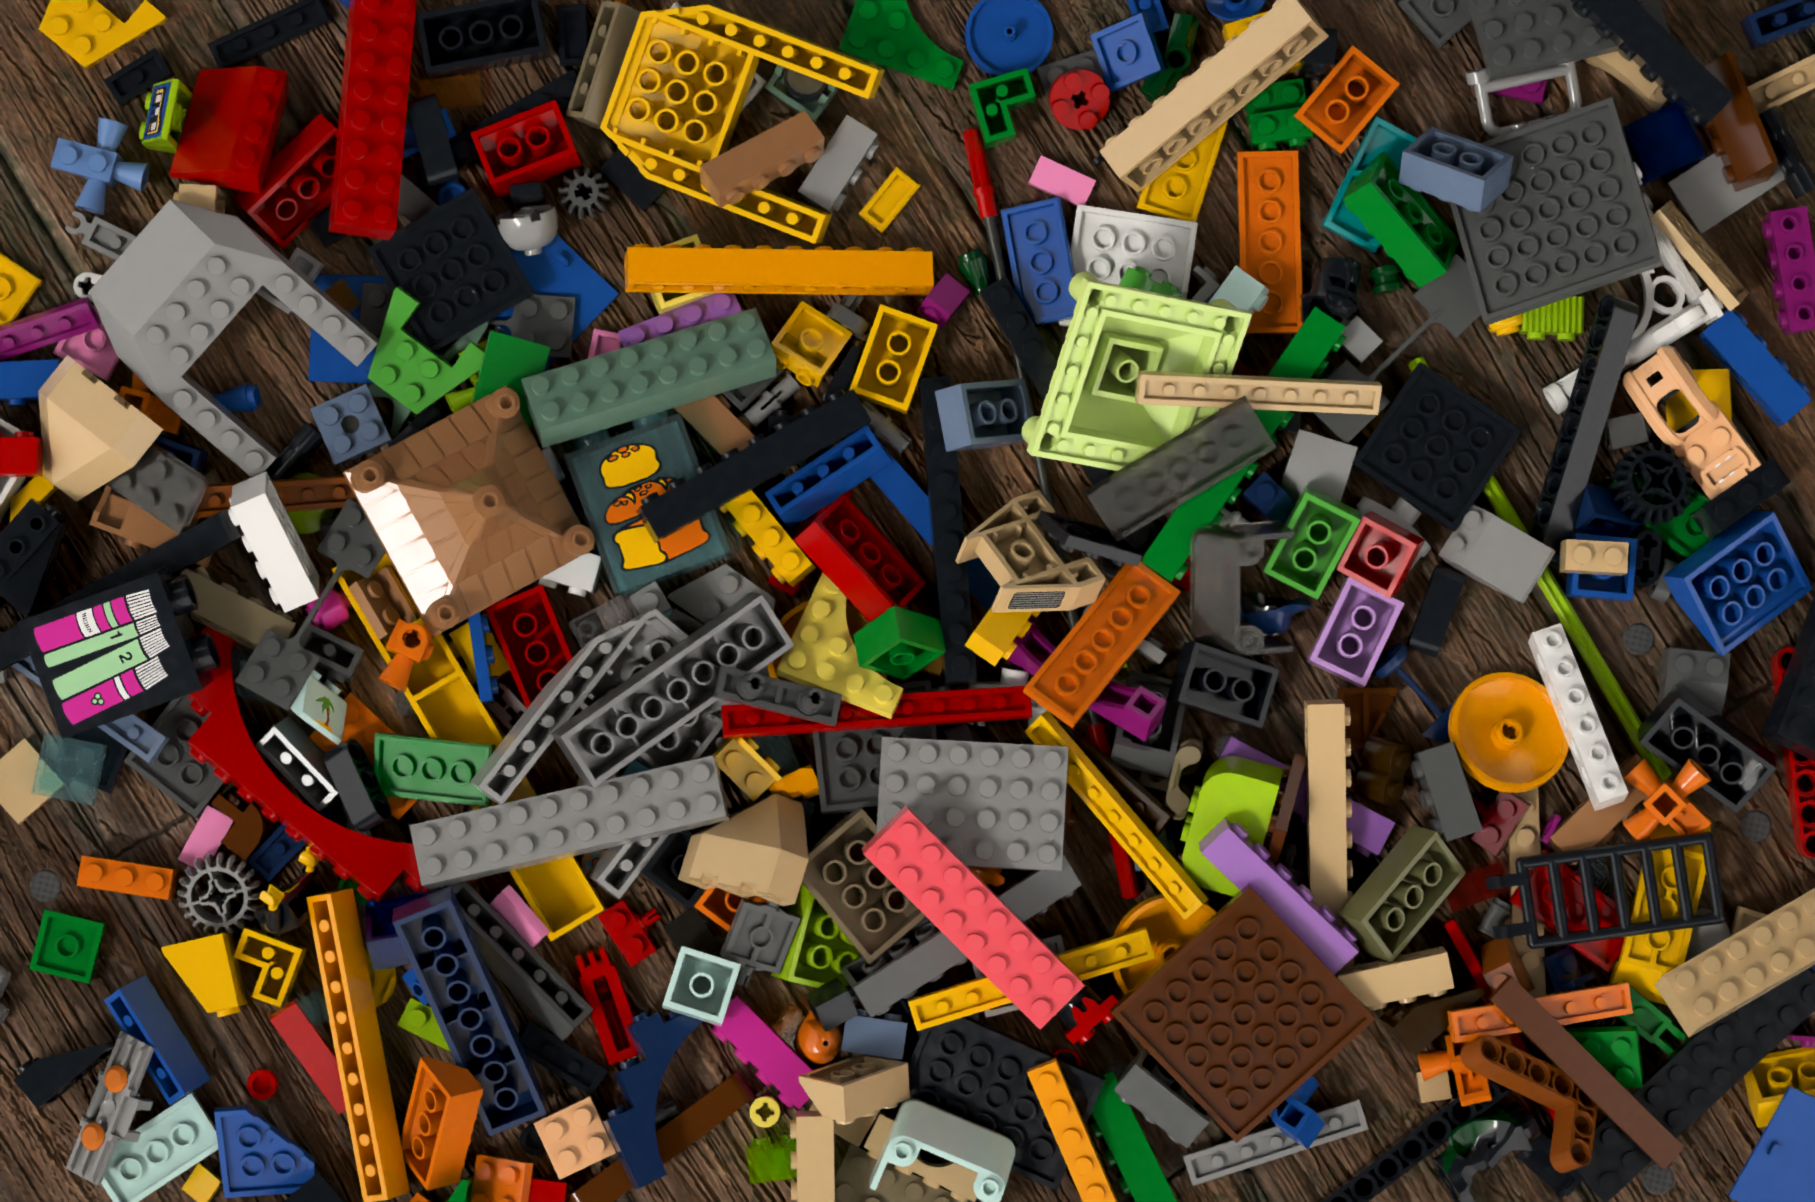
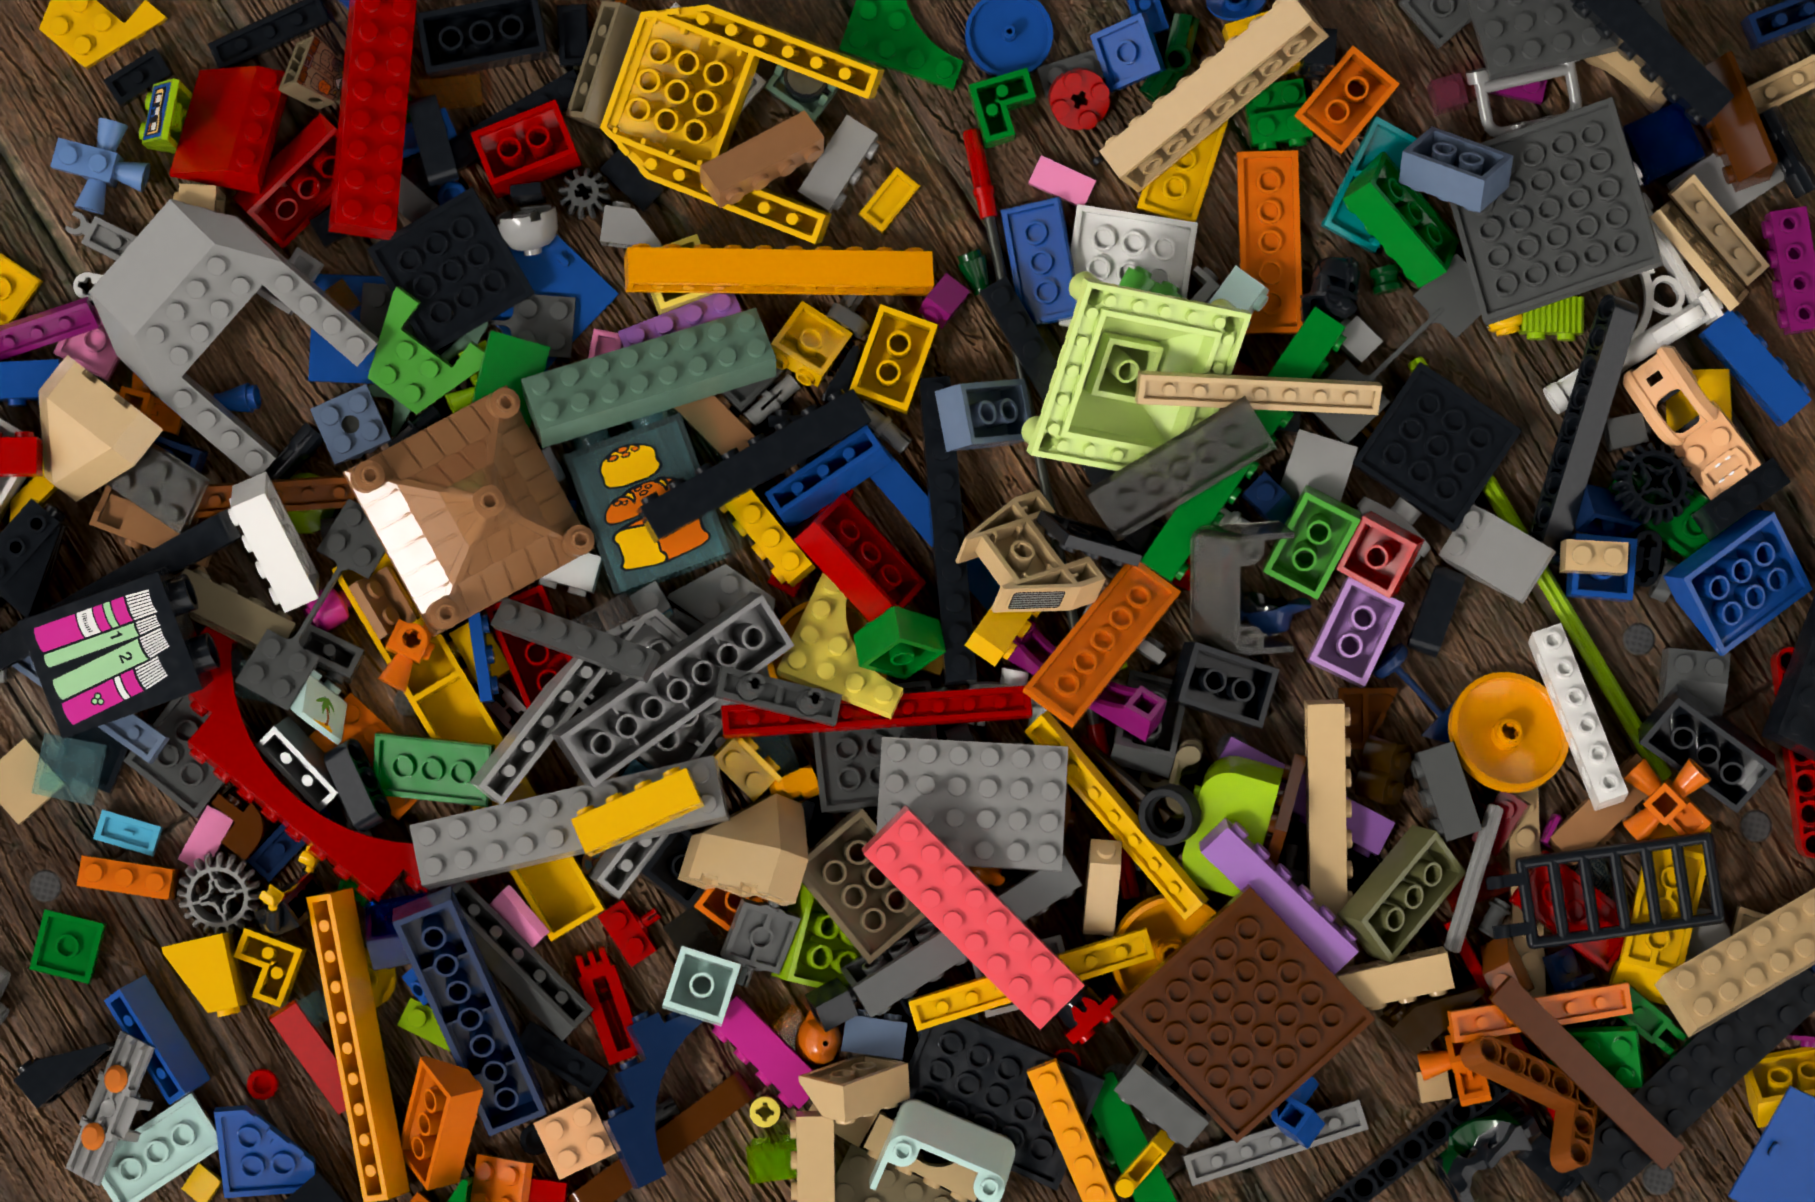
none -> medium azure plate [93,809,163,856]
none -> dark tan torso [278,35,344,109]
none -> dark grey plate [490,598,661,683]
none -> yellow brick [571,766,705,857]
none -> light grey slope [600,201,662,249]
none -> tan slope [1083,839,1122,936]
none -> yellow piece [1115,1128,1175,1198]
none -> black tyre [1138,784,1201,846]
none -> clear pink brick [1427,73,1469,116]
none -> light grey axle [1444,804,1504,953]
none -> tan plate [1668,174,1770,286]

